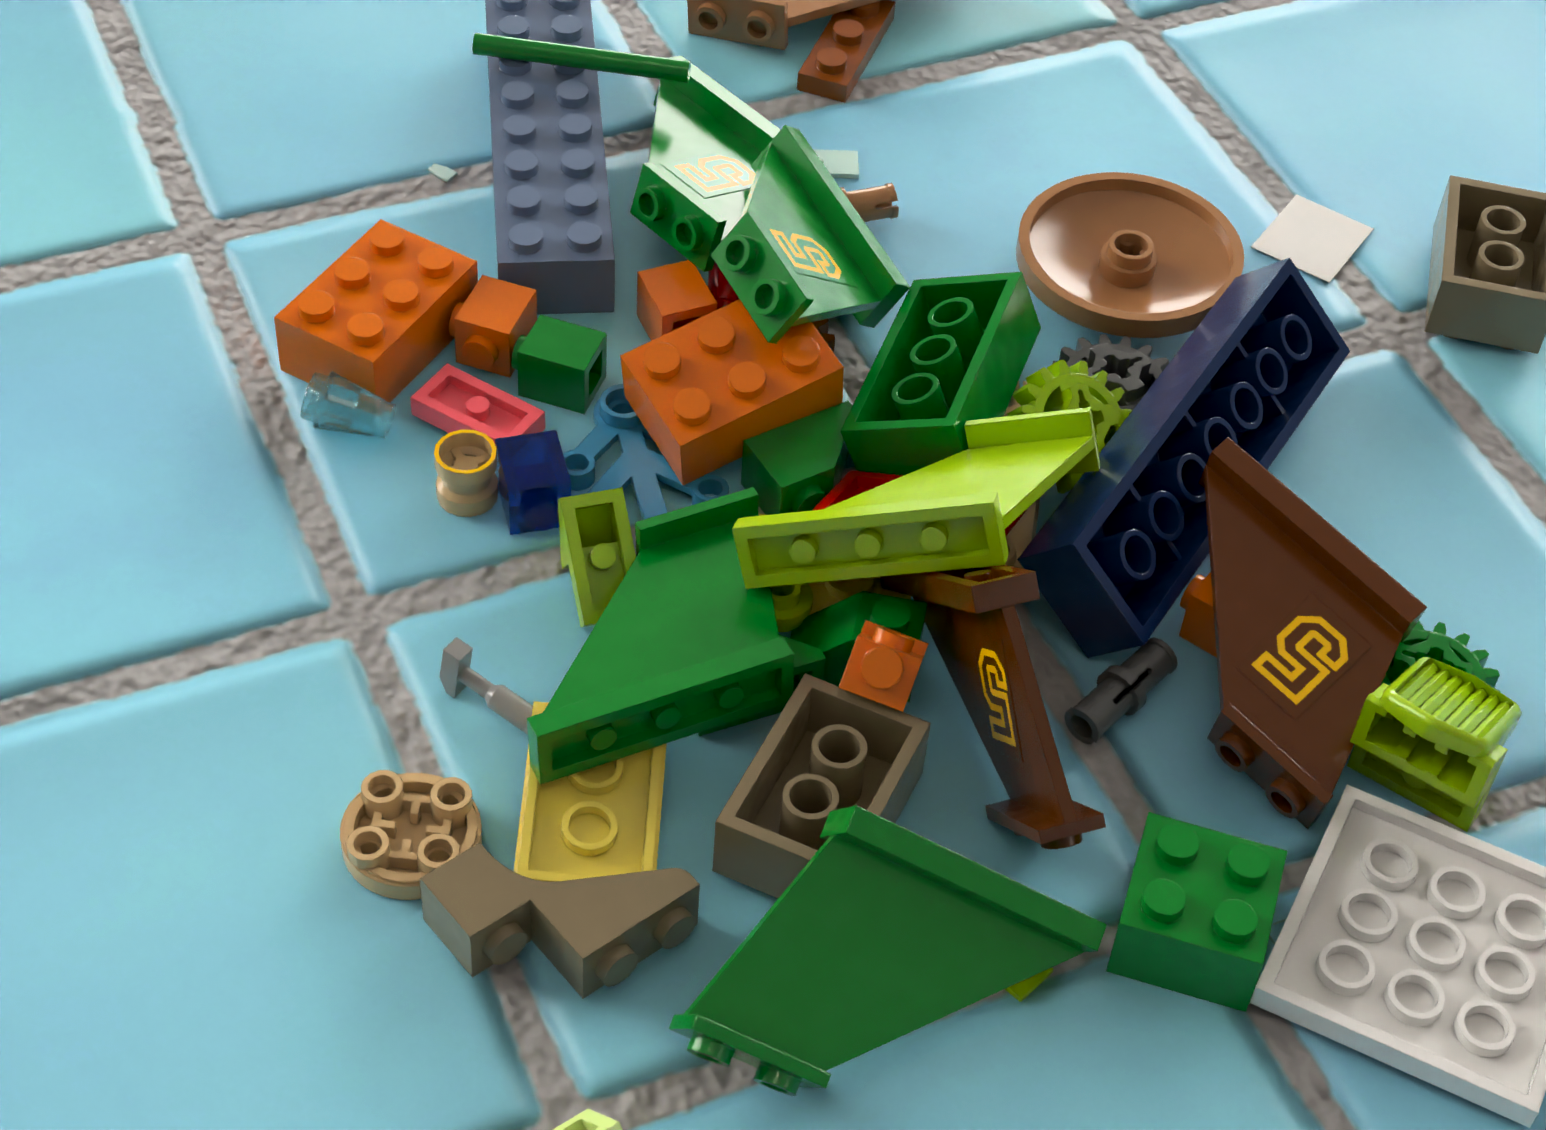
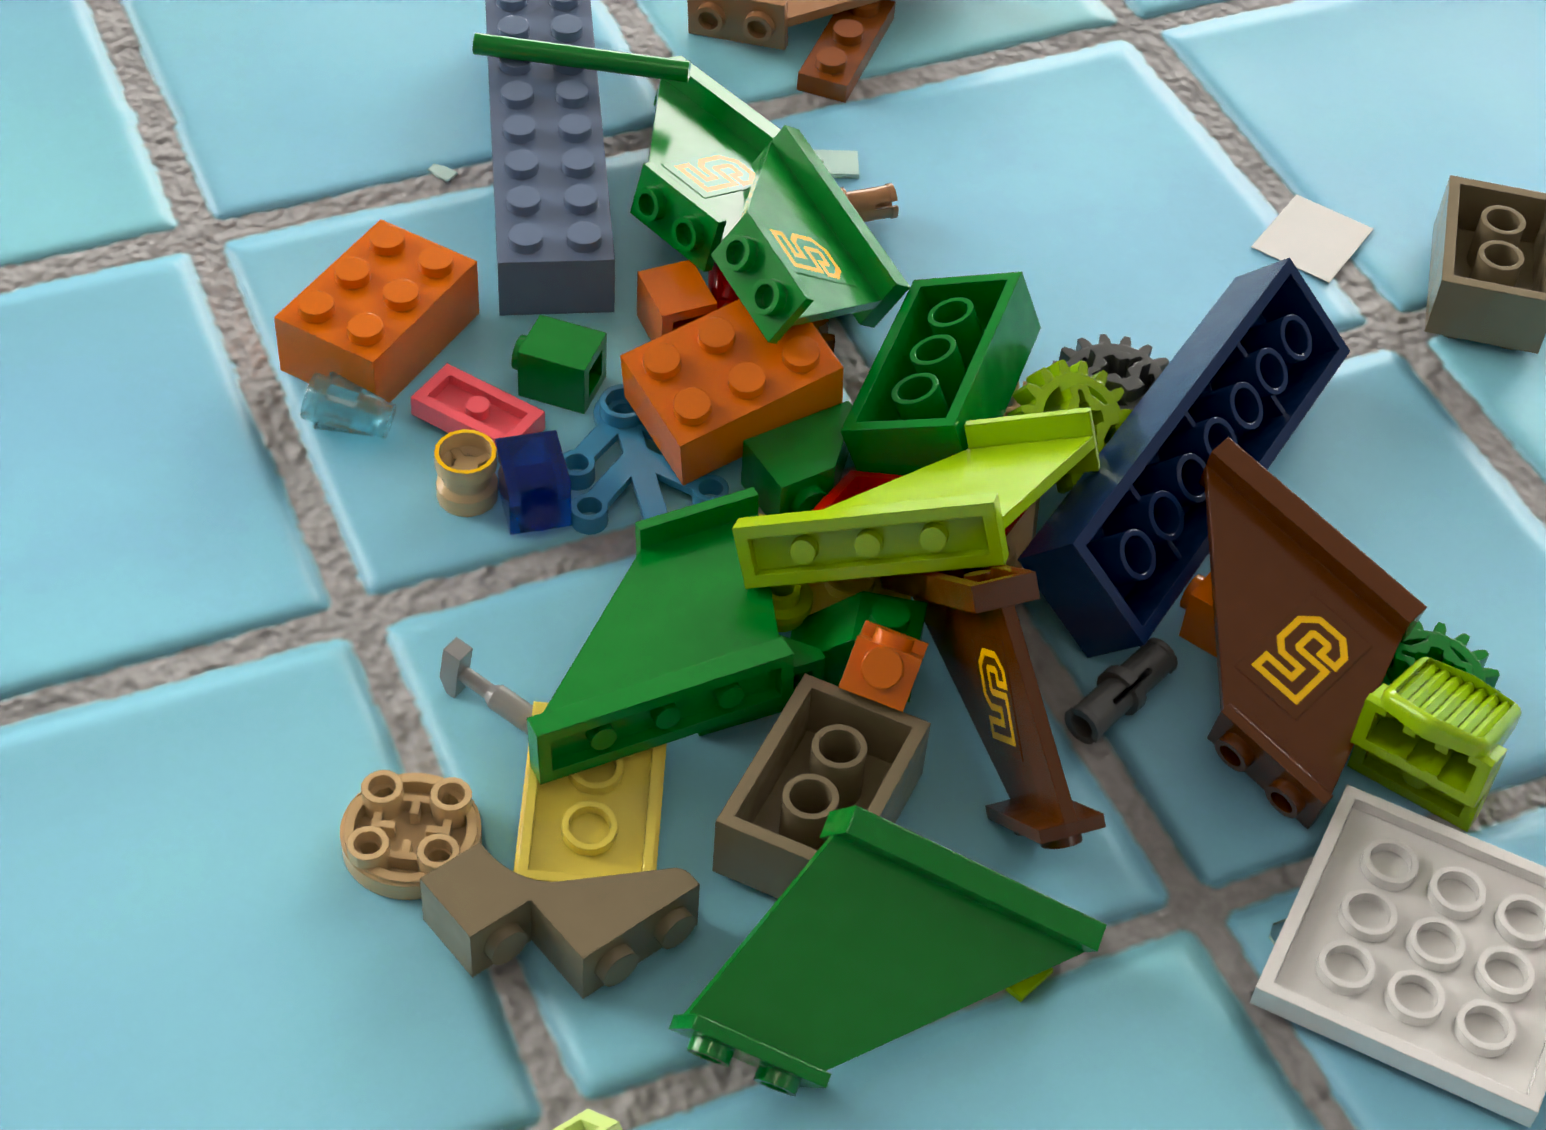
orange brick [449,275,537,378] -> none
lime slope [558,487,636,627] -> none
medium nougat dish [1016,172,1244,338] -> none
green brick [1106,812,1287,1012] -> none

